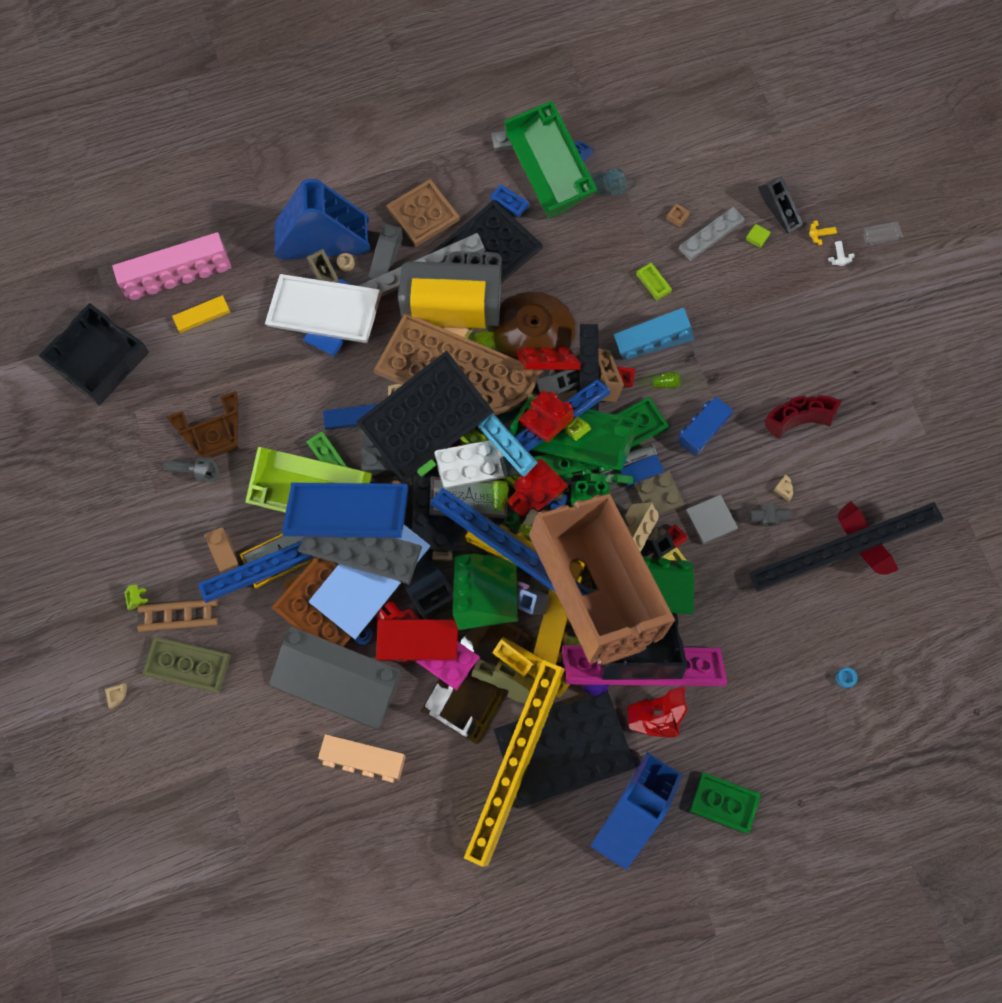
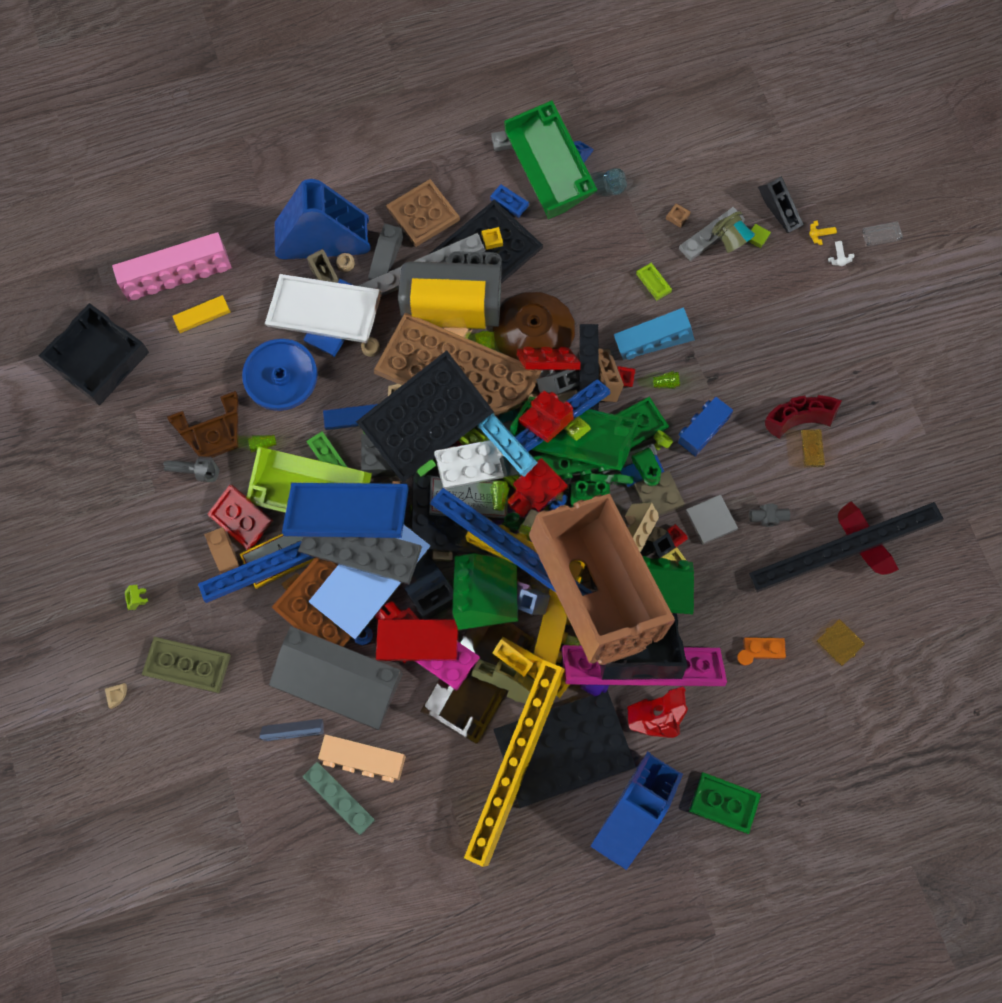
medium nougat bar [137,599,218,632] -> none
tan tile [773,474,793,502] -> none
dark azure tile [836,667,858,688] -> none
none -> tile [207,484,274,550]
none -> blue dish [242,339,318,411]
none -> clear neon green cone [248,435,277,453]
none -> sand blue slope [260,719,324,742]
none -> sand green plate [303,762,375,835]
none -> tan tile [361,337,380,357]
none -> yellow tile [482,227,503,250]
none -> green piece [631,447,661,487]
none -> lime tile [654,430,673,450]
none -> olive hat [712,211,755,253]
none -> orange hinge [737,638,786,666]
none -> clear yellow plate [801,429,825,468]
none -> clear yellow piece [817,619,865,666]

